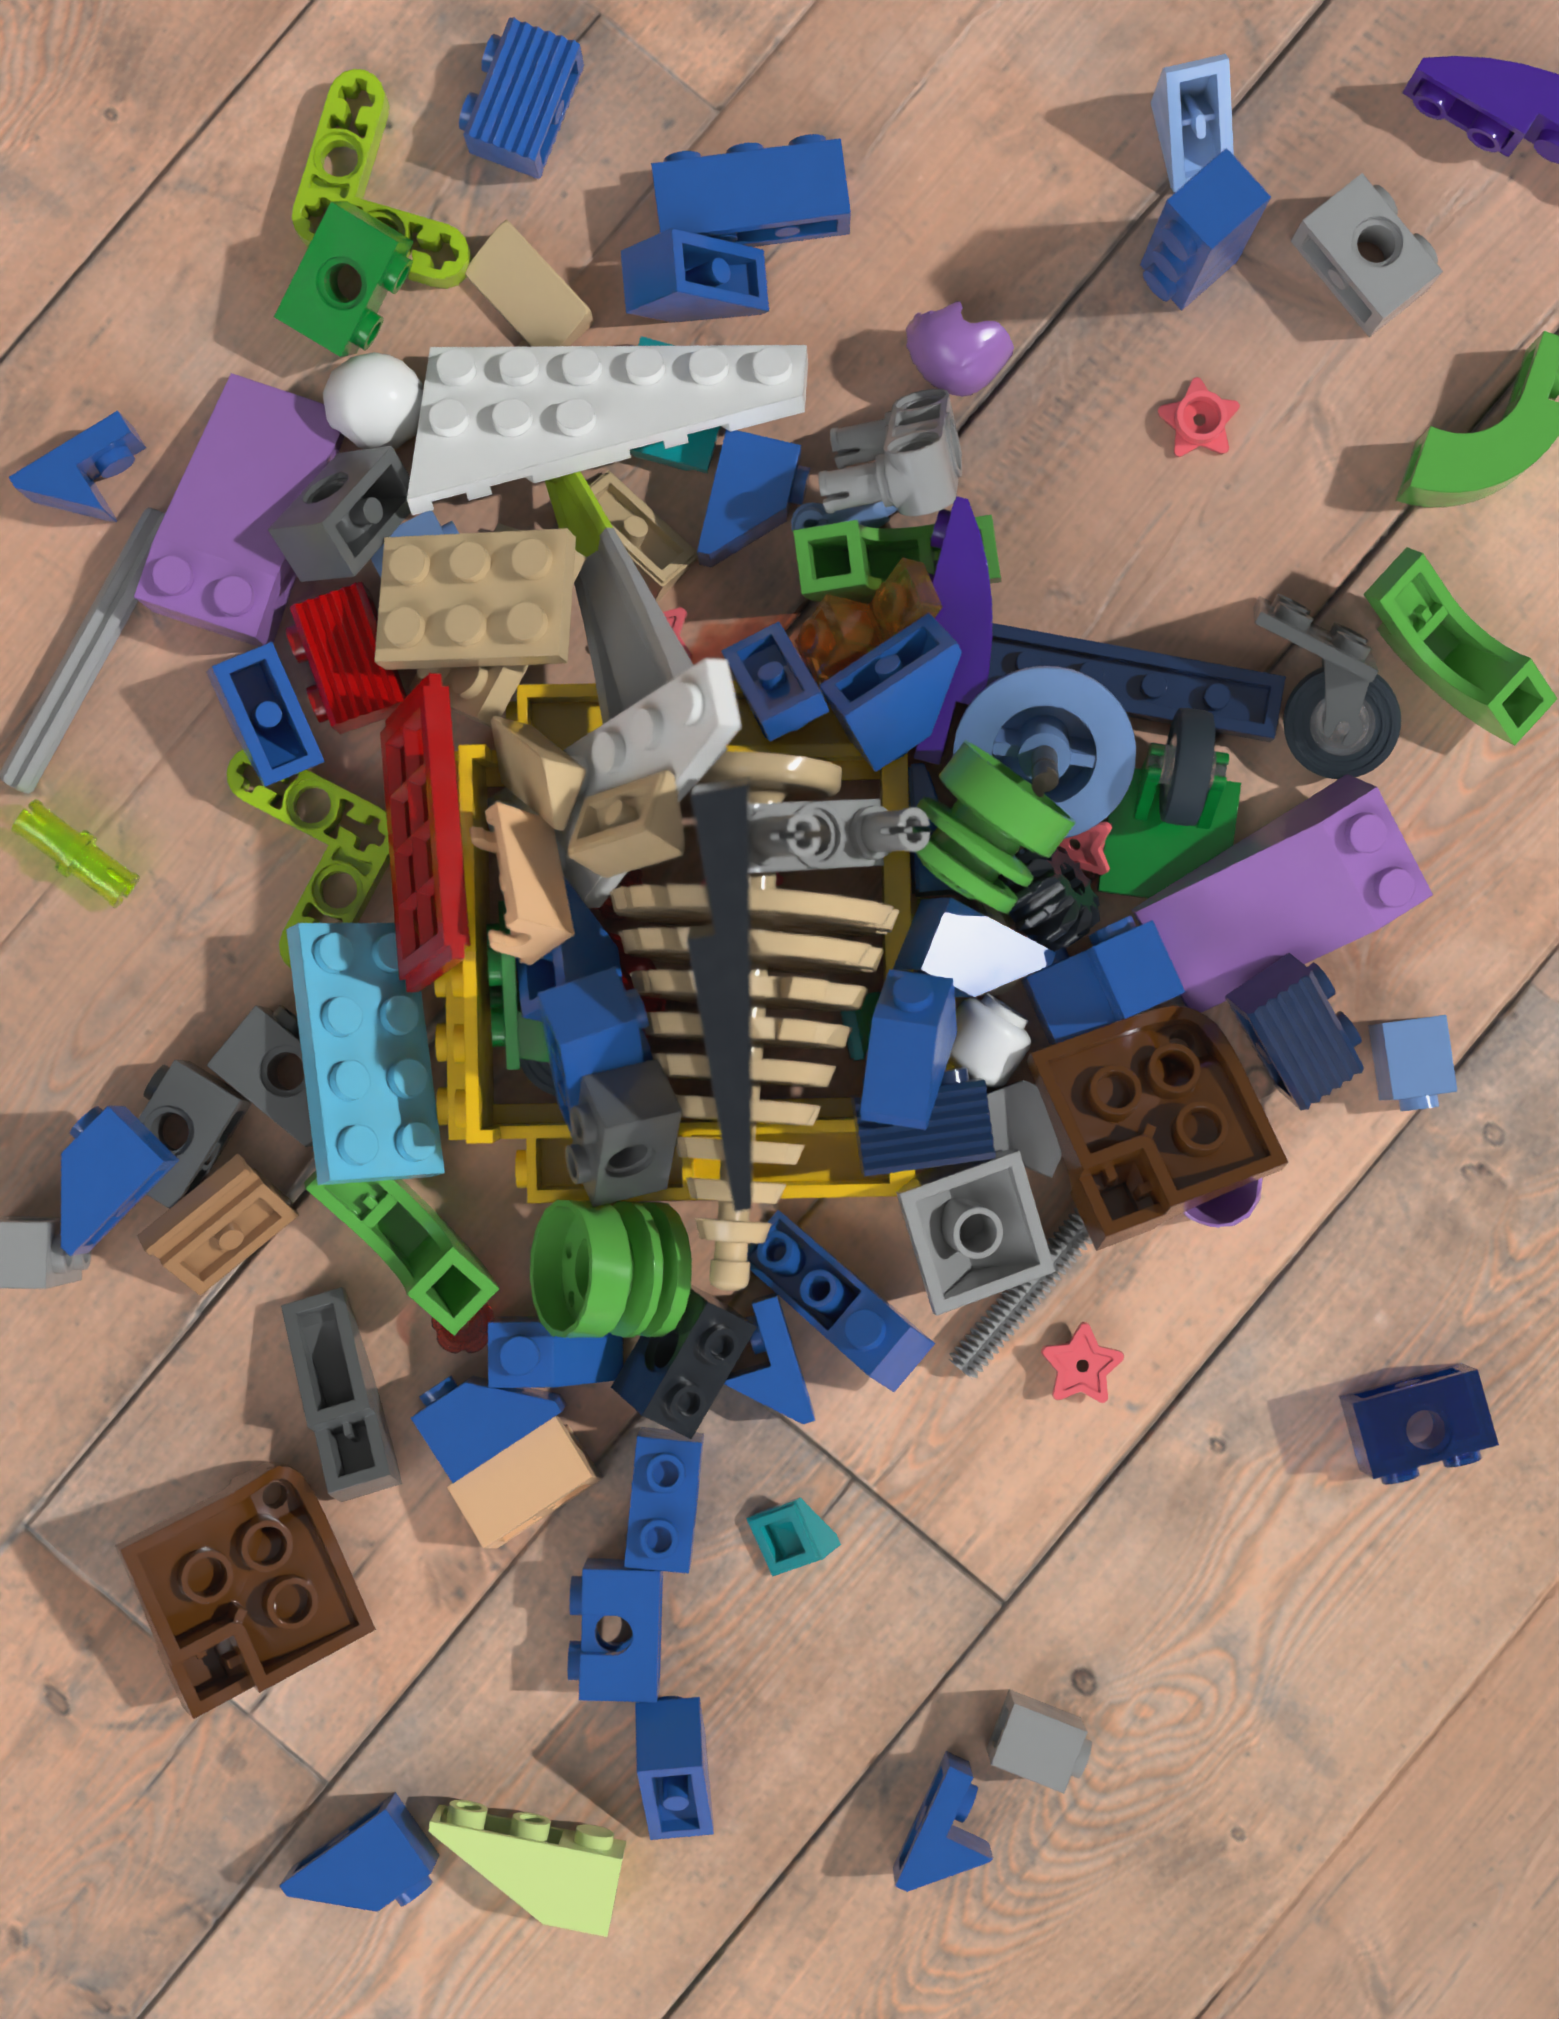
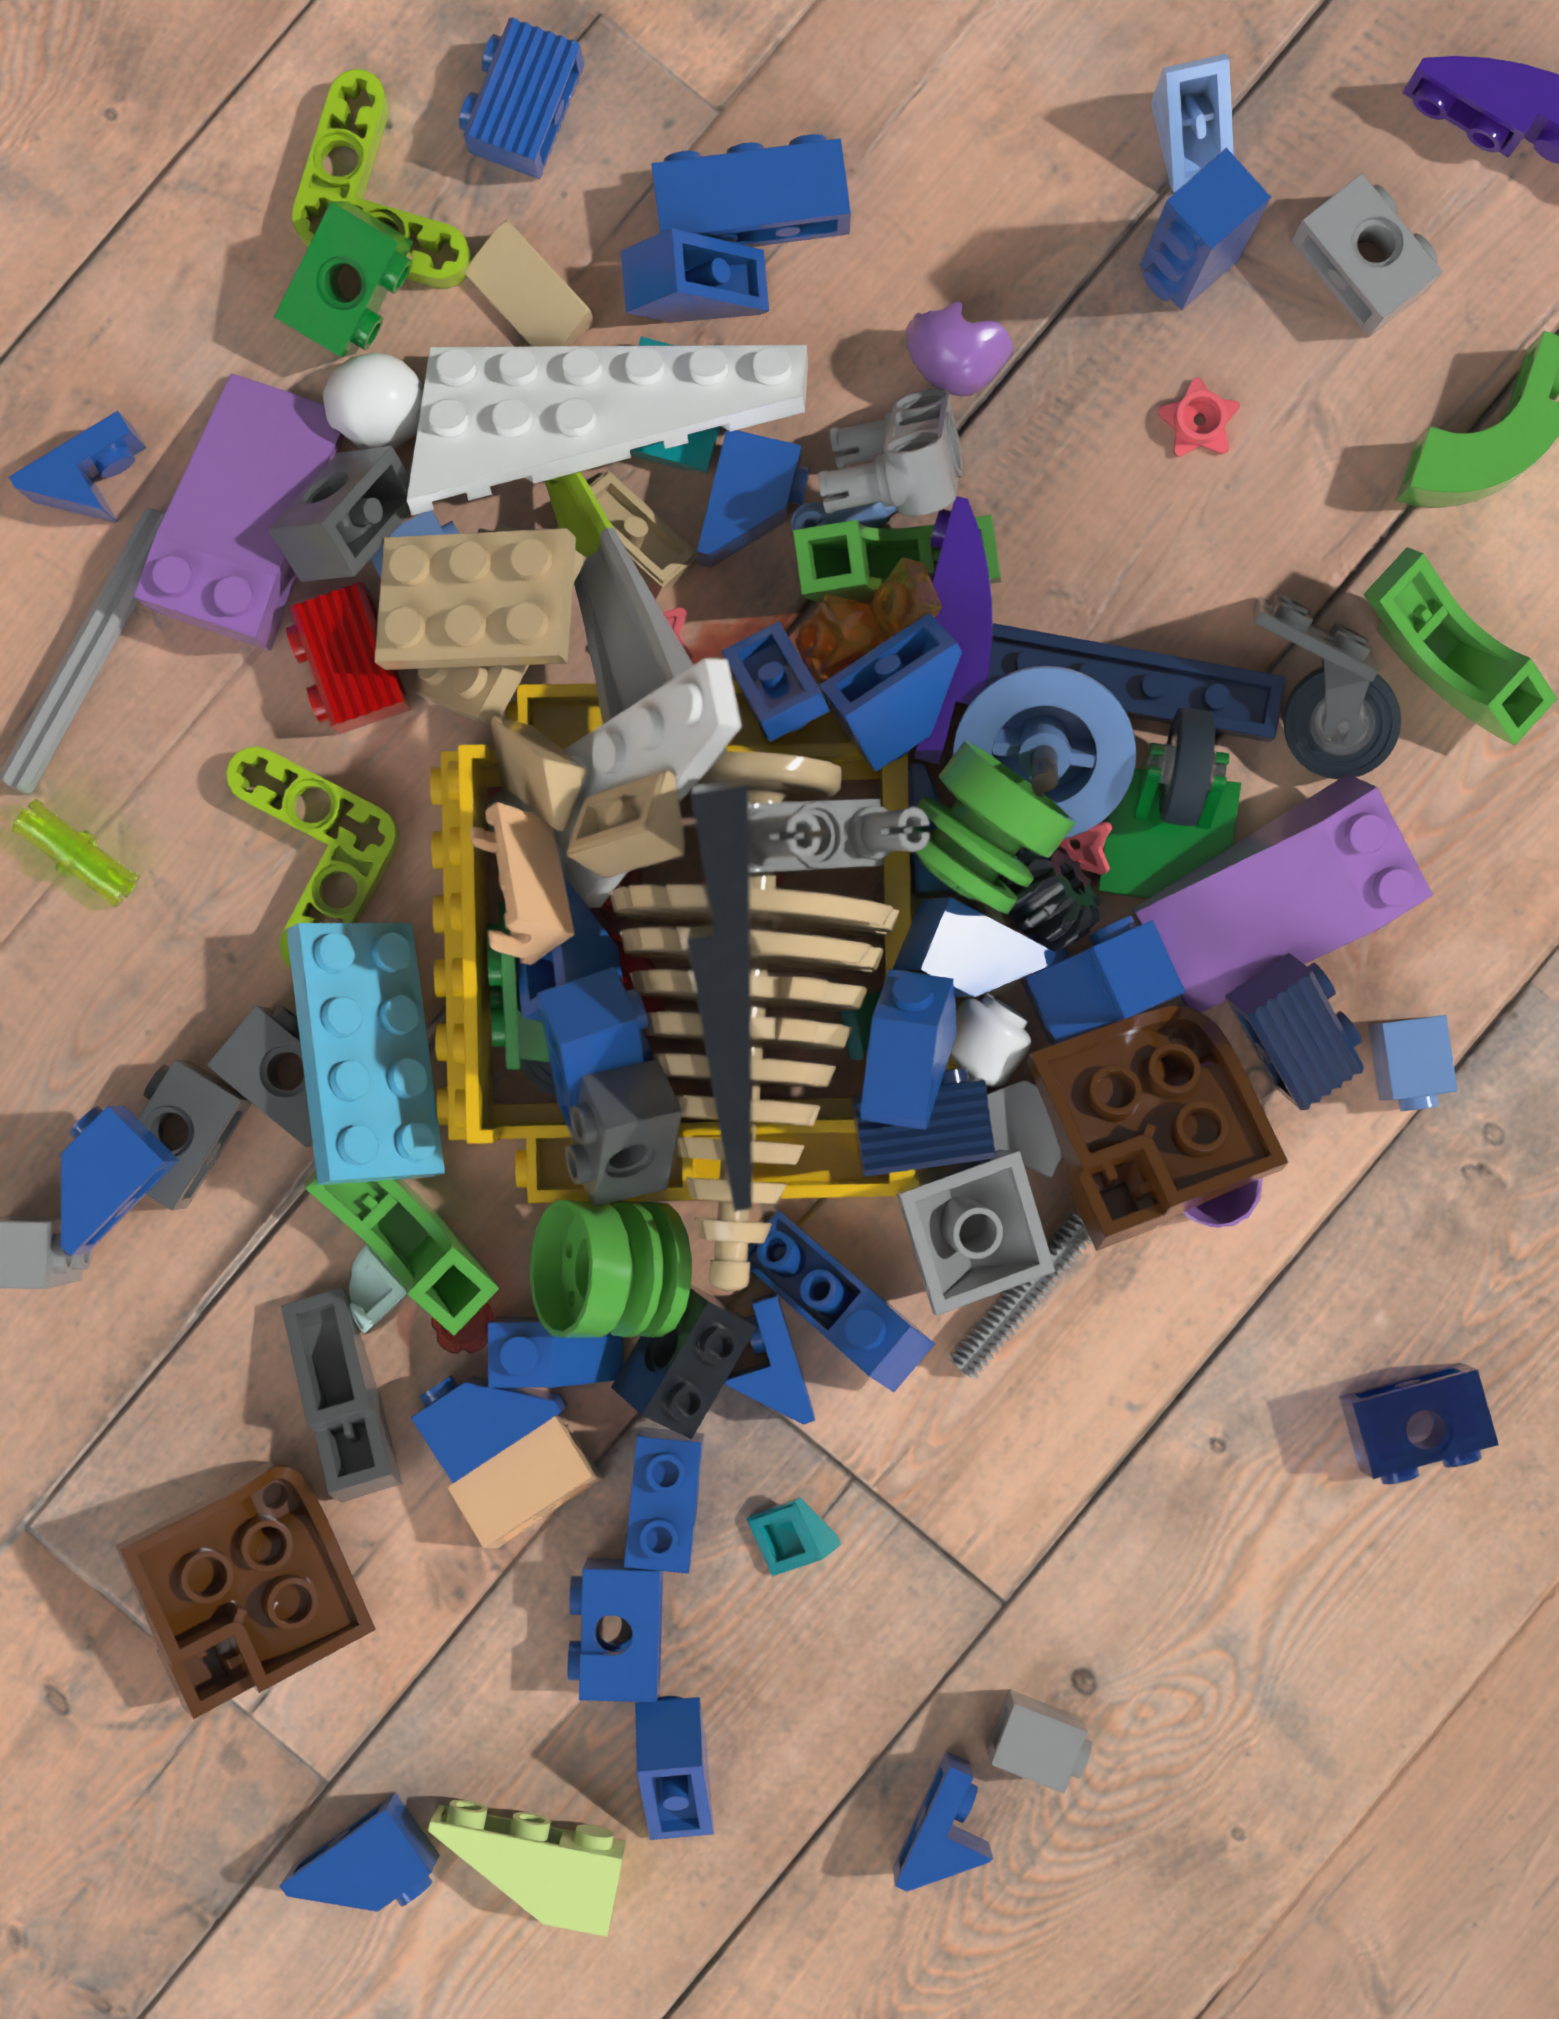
medium nougat plate [137,1154,299,1296] -> none
blue slope [206,642,325,787] -> none
red piece [380,673,470,992] -> none
coral plate [1041,1322,1124,1403] -> none
none -> light aqua tile [349,1244,407,1333]

